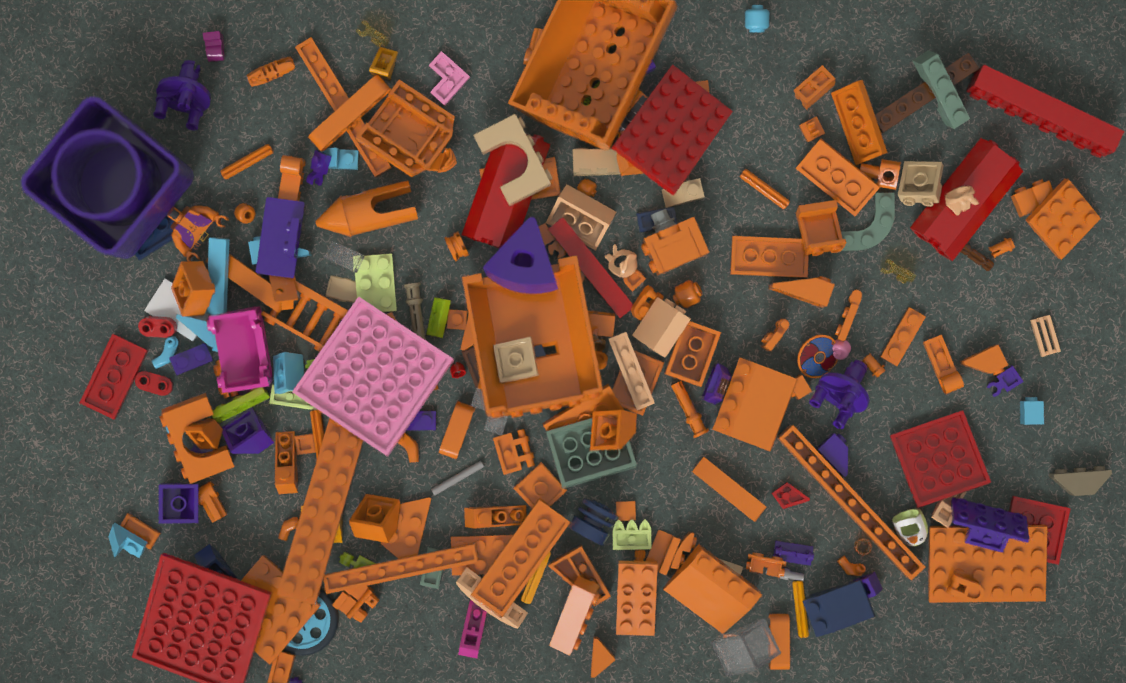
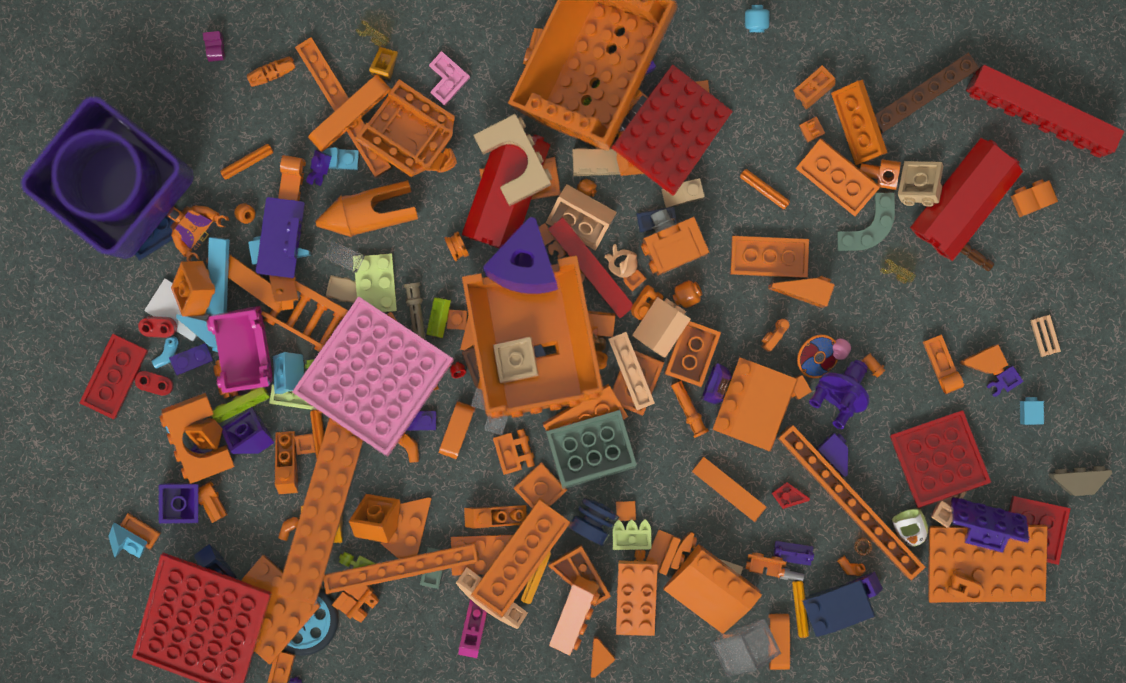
dark purple piece [153,60,211,131] -> none
light grey bar [431,460,484,495] -> none
orange slope [590,410,637,451] -> none
orange panel [796,200,846,256] -> none
orange hinge [835,289,862,342] -> none
orange plate [880,307,926,366] -> none
sand green arch [912,50,970,129] -> none
light nougat piece [945,186,979,215] -> none
orange pin [988,238,1015,258] -> none
orange plate [1025,178,1101,260] -> none

